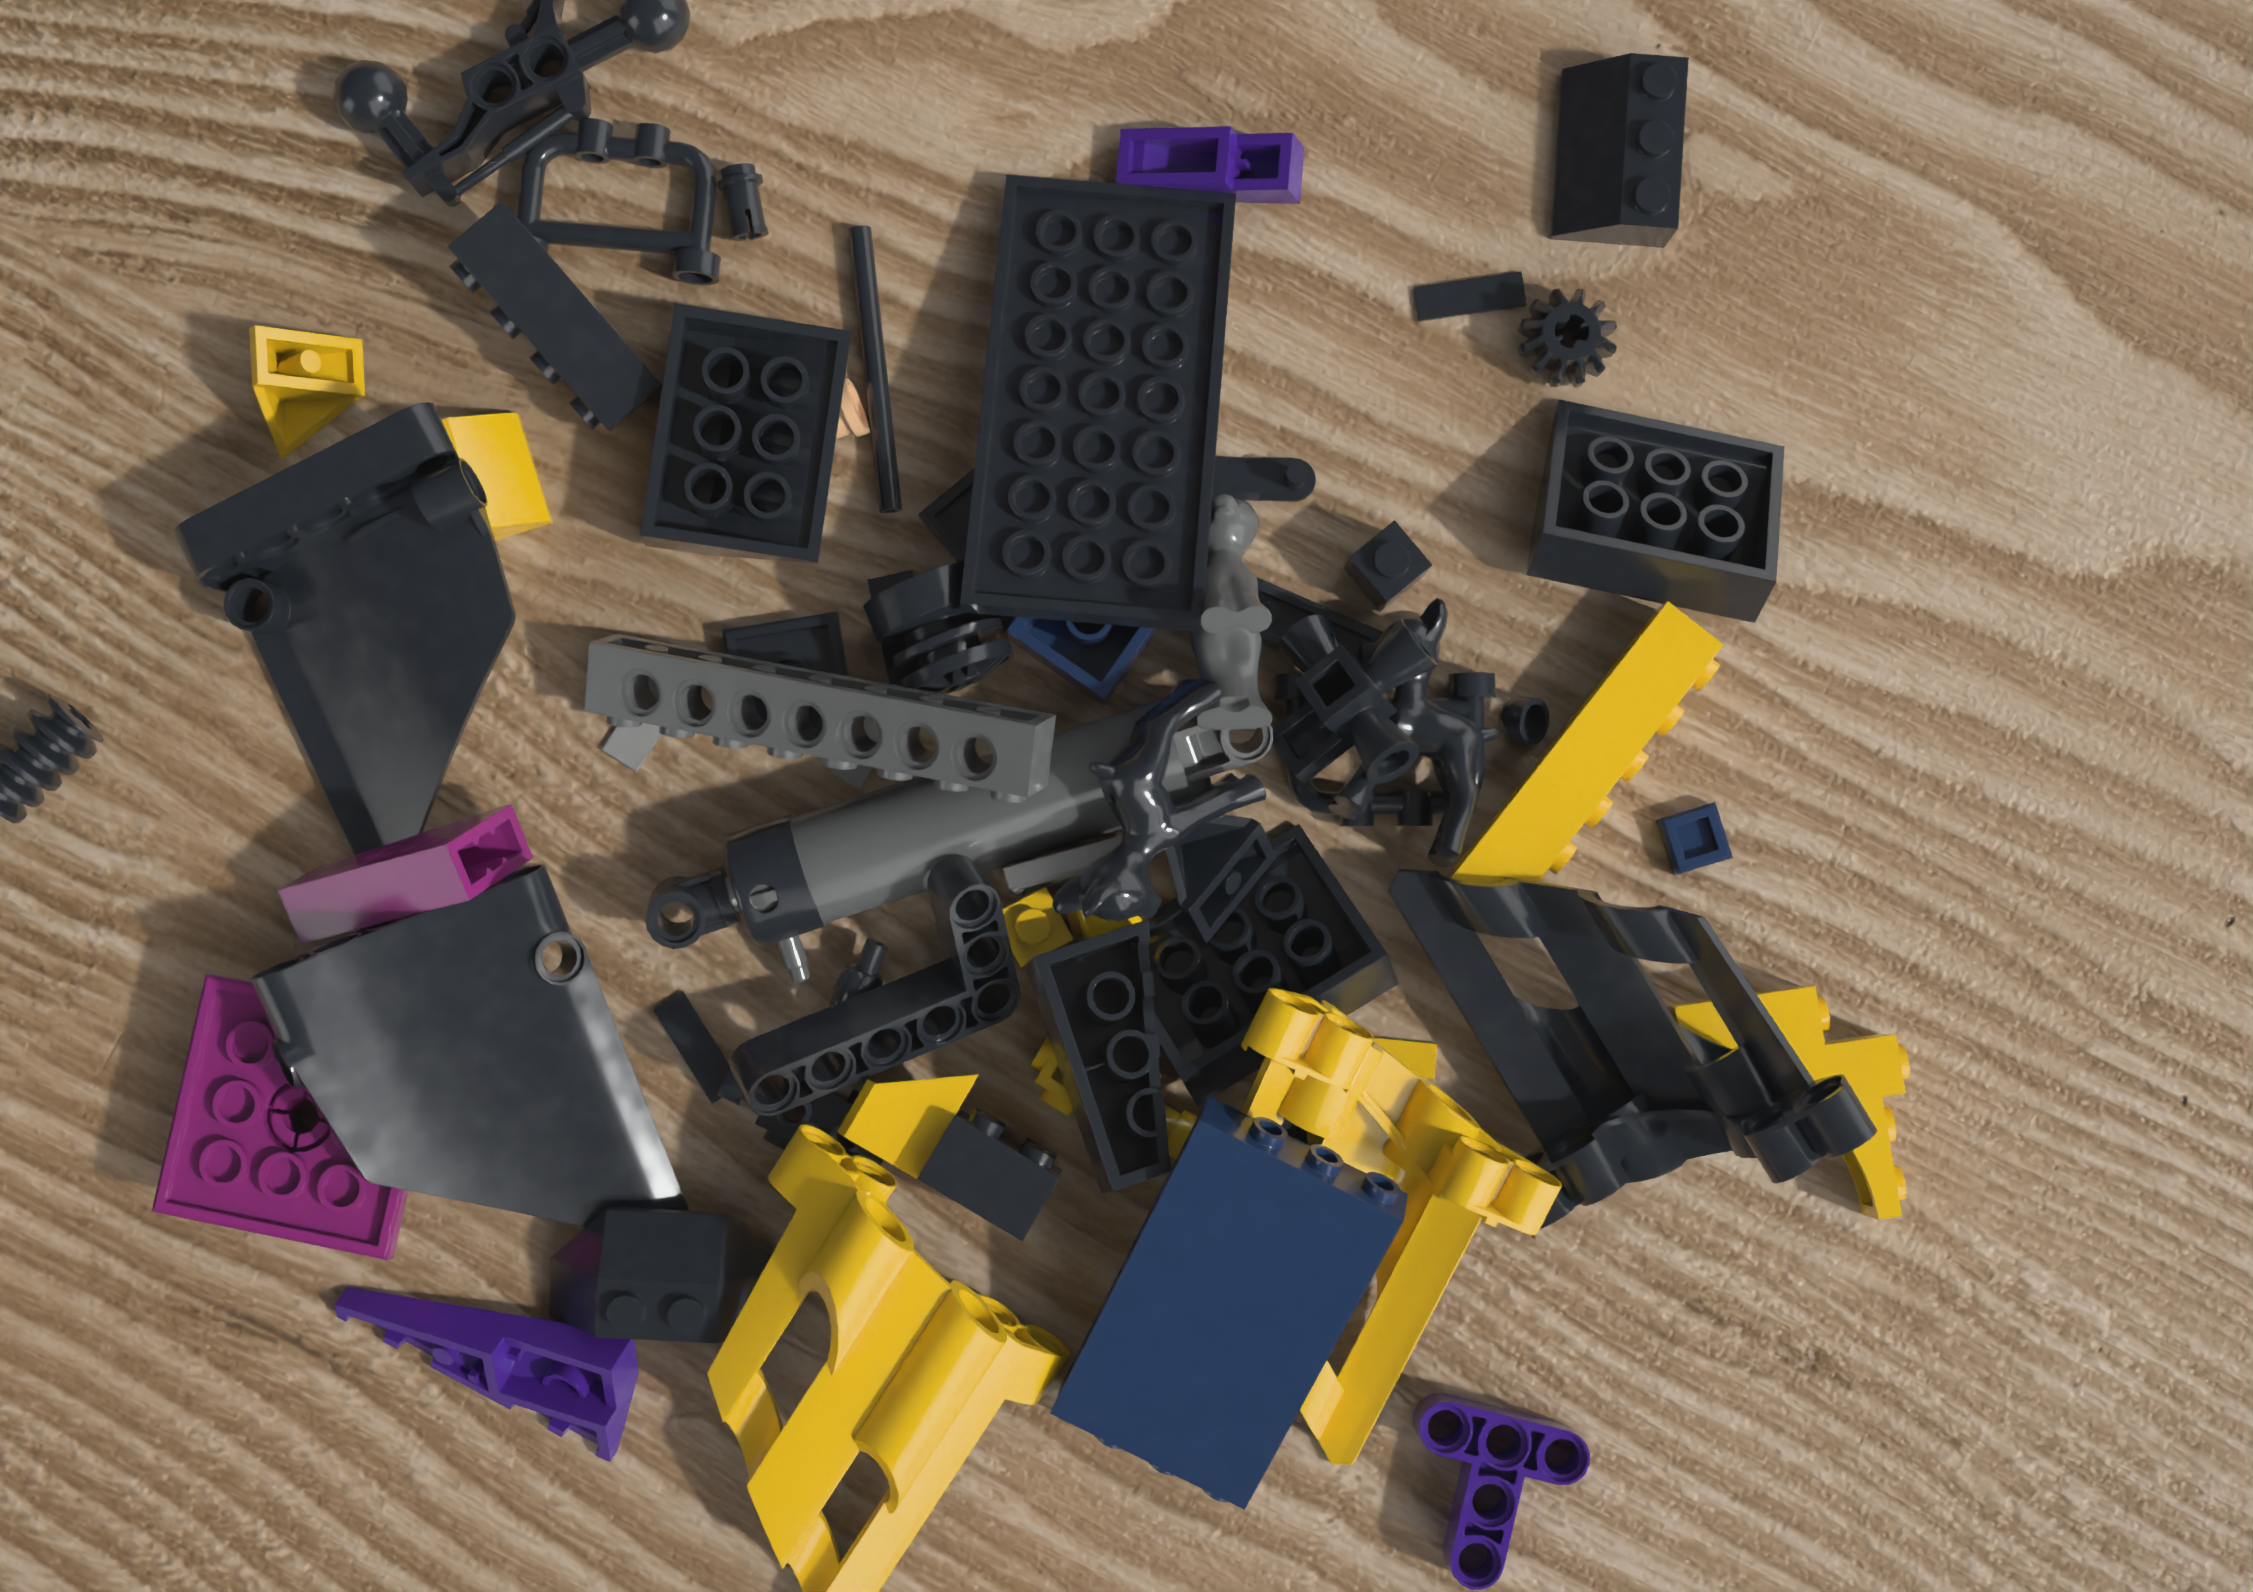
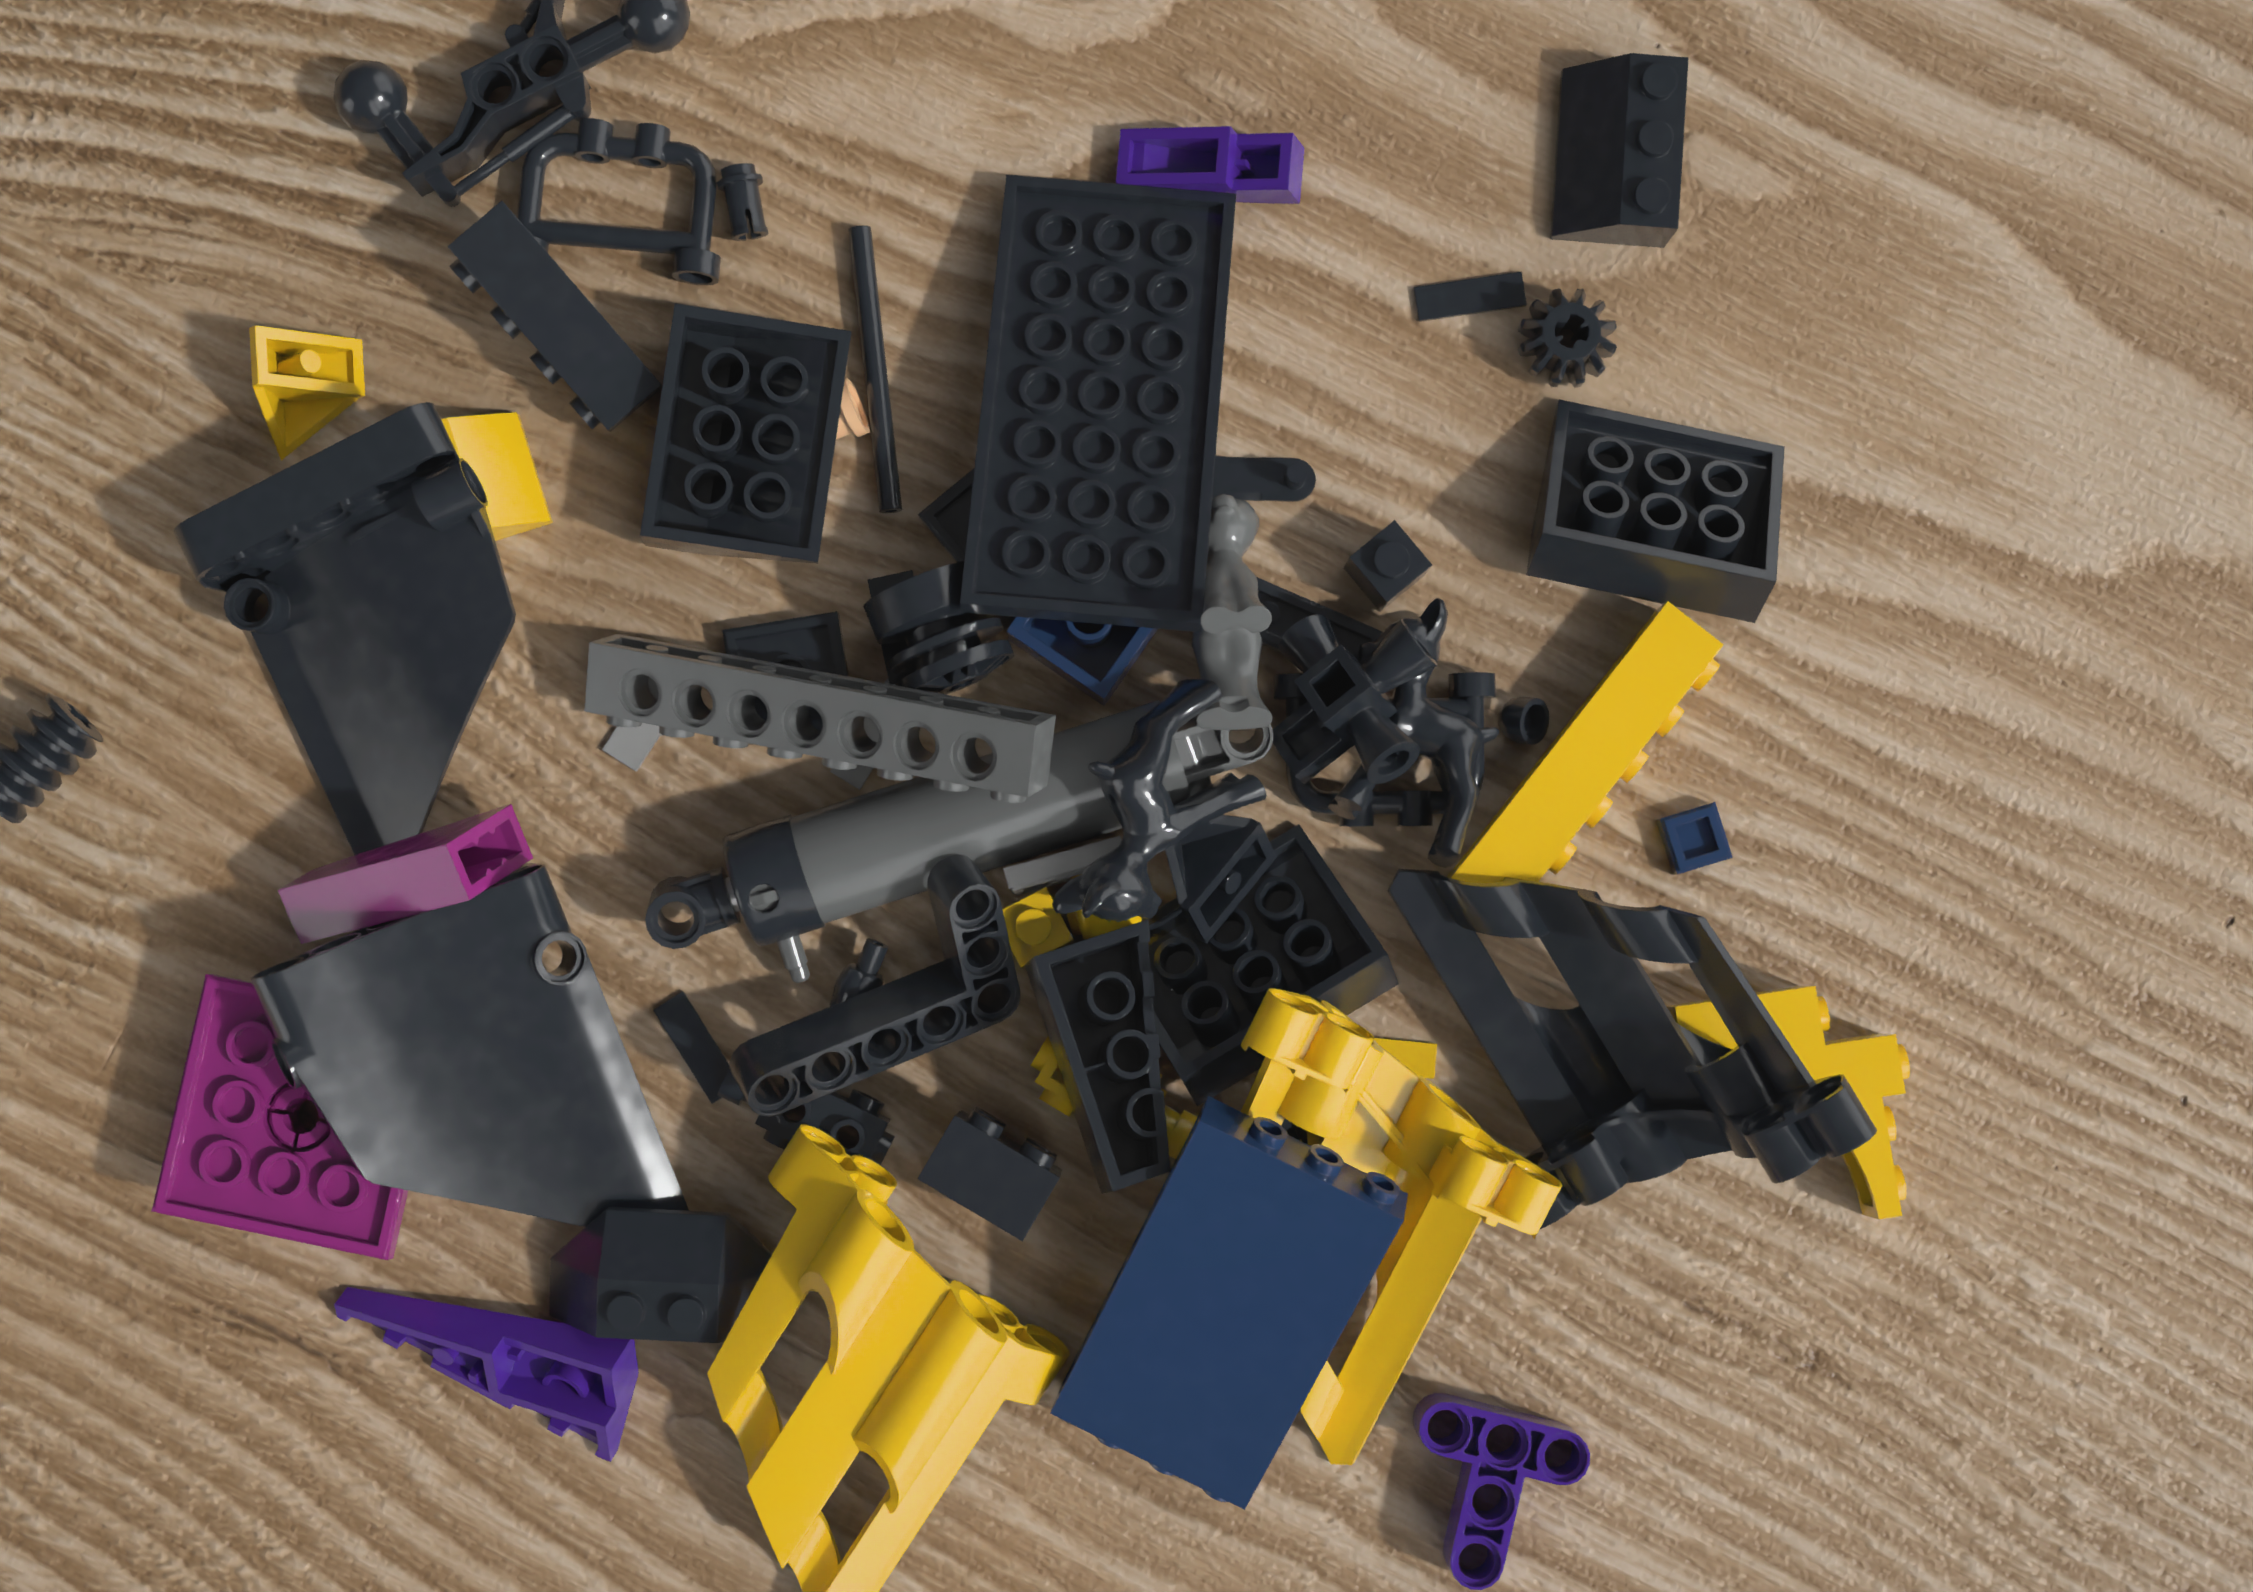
yellow slope [837,1074,979,1179] -> none

